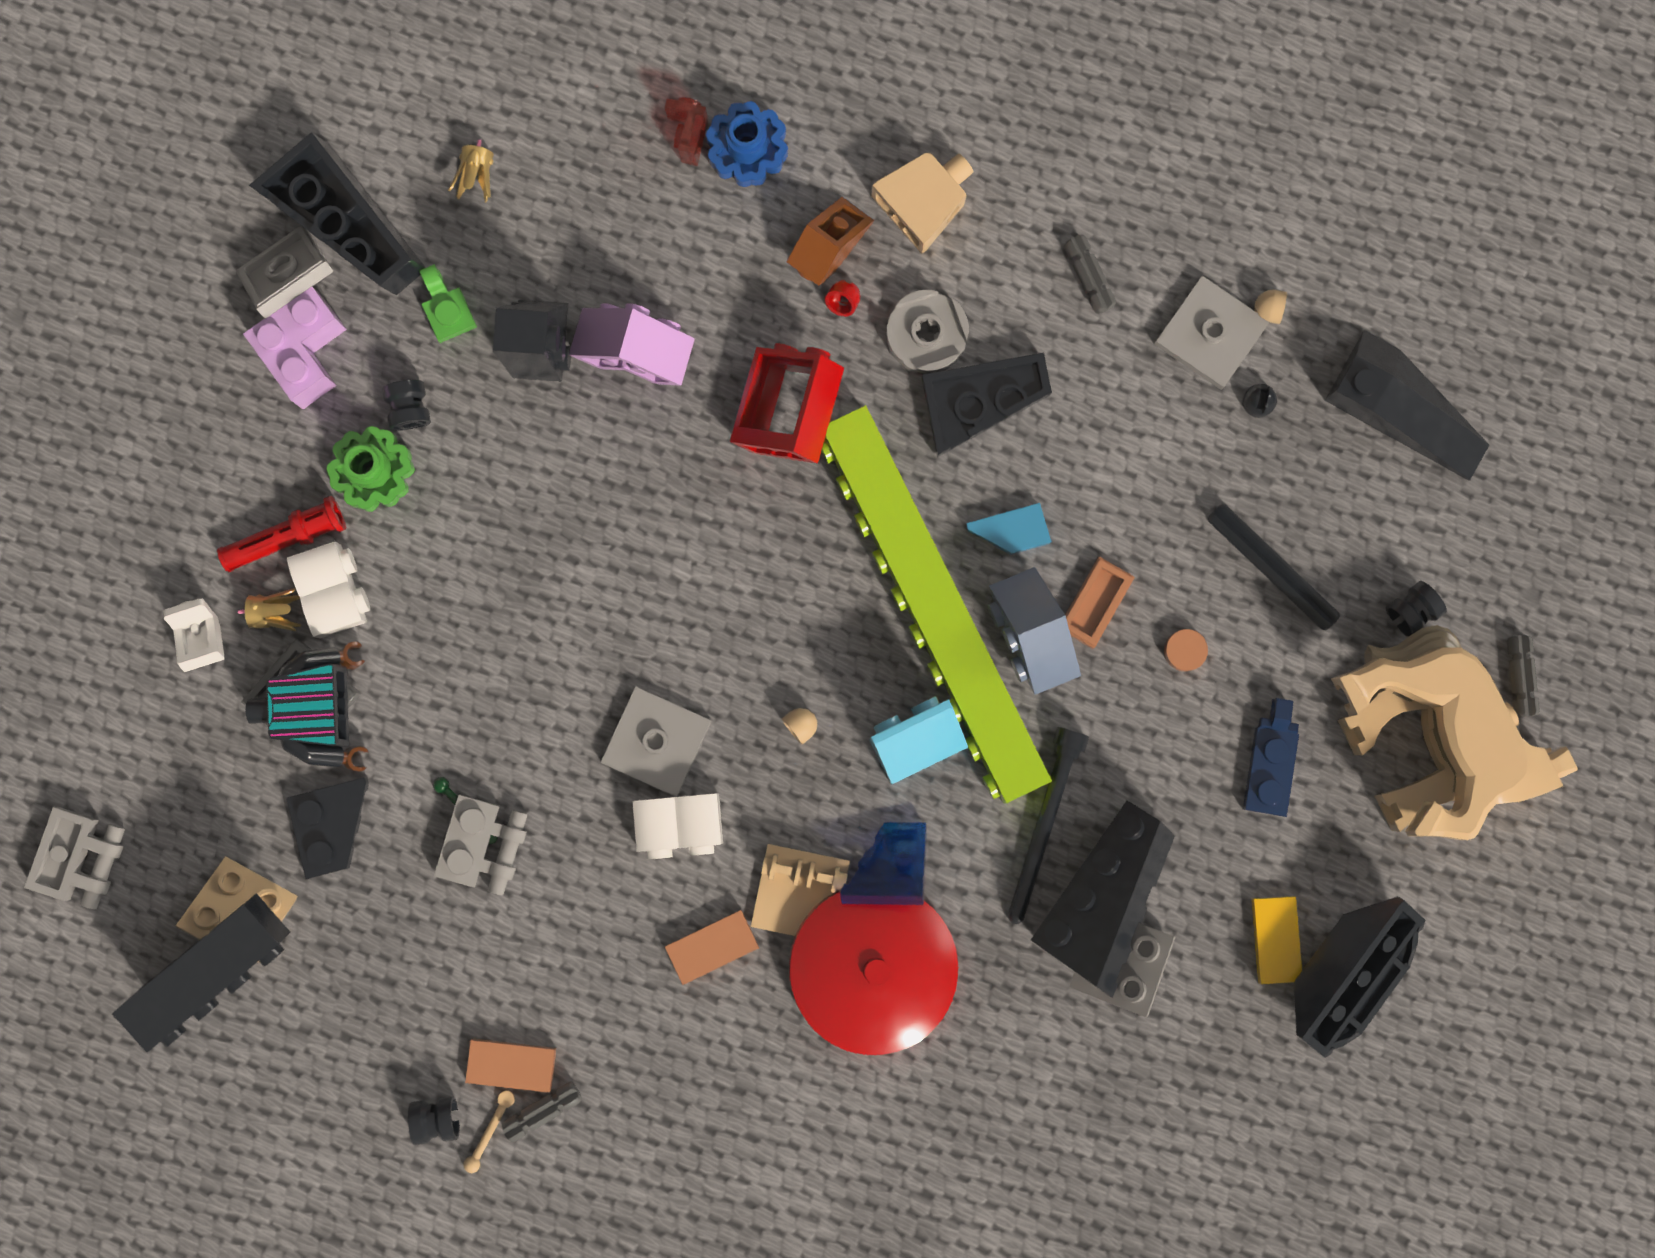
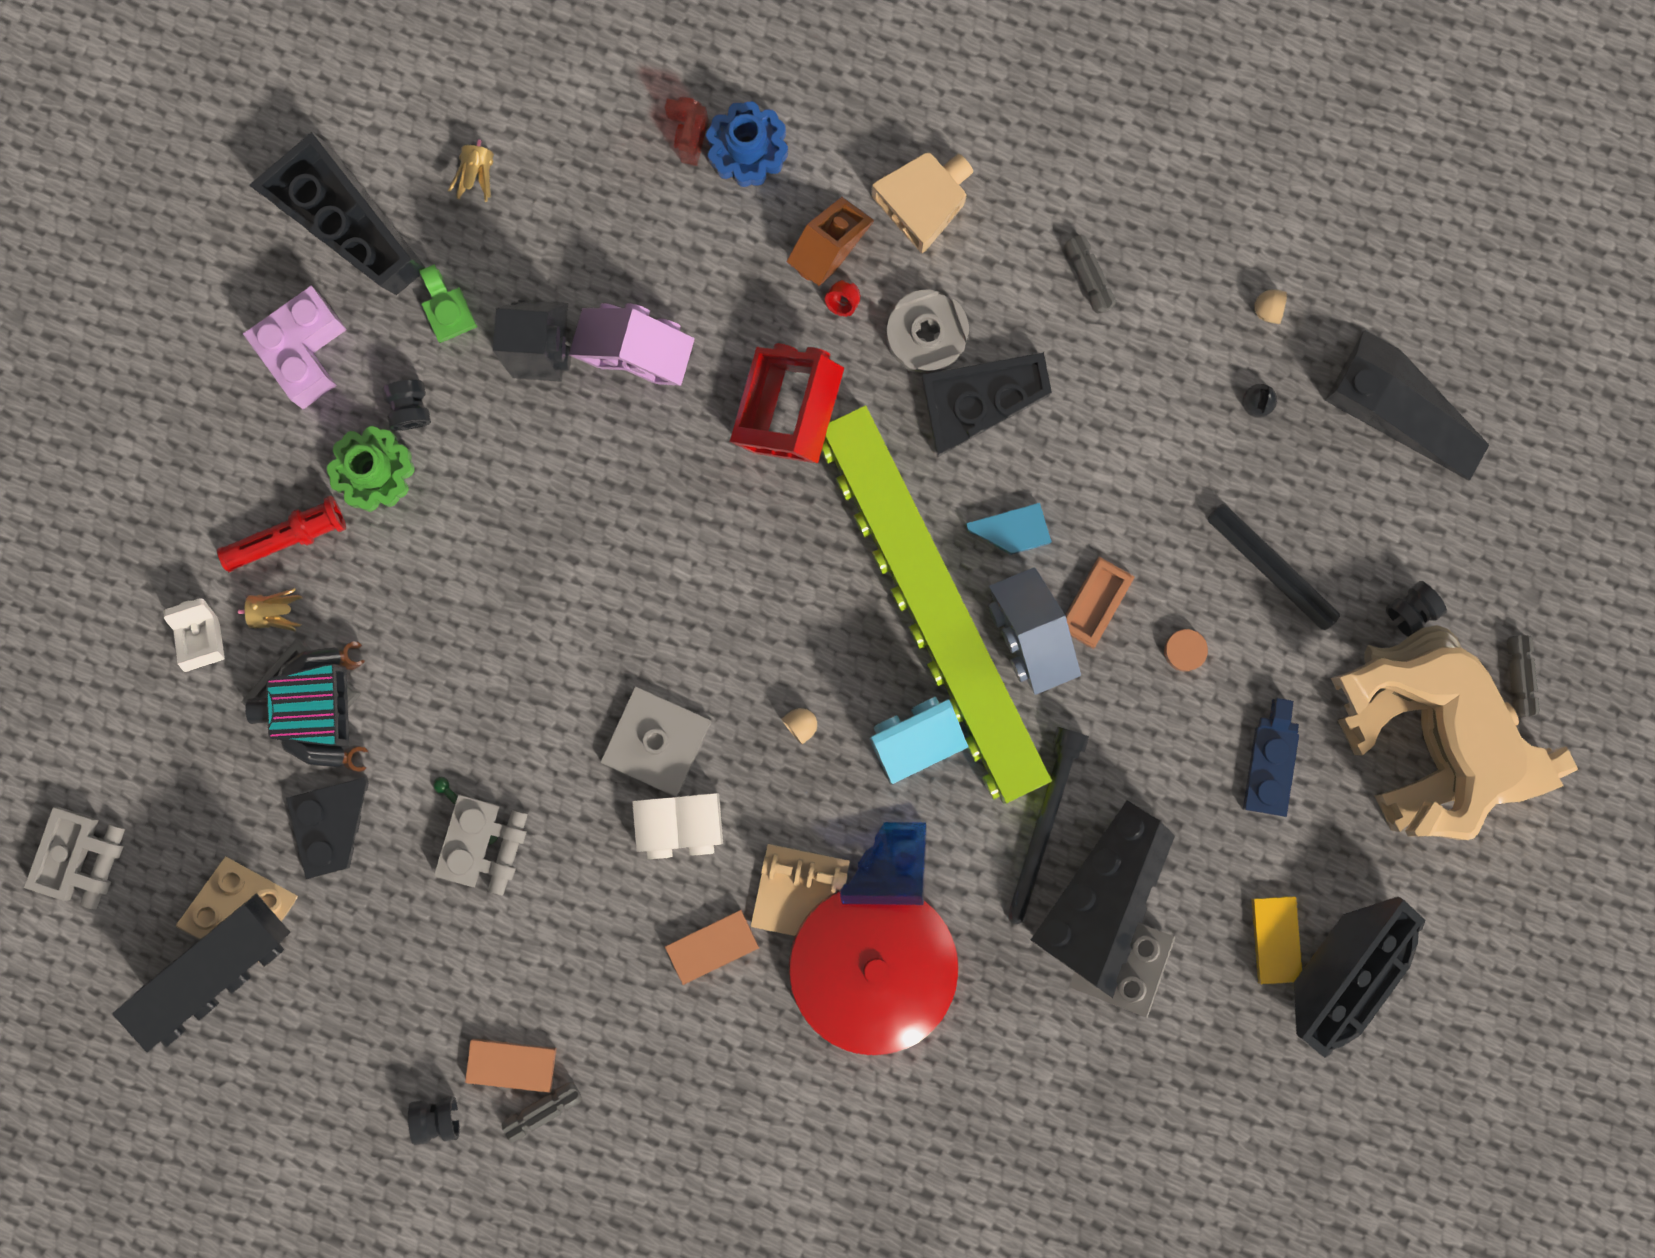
light grey plate [236,226,333,319] -> none
white brick [287,541,370,638] -> none
tan hinge [463,1090,515,1173] -> none
light grey plate [1154,276,1270,390] -> none

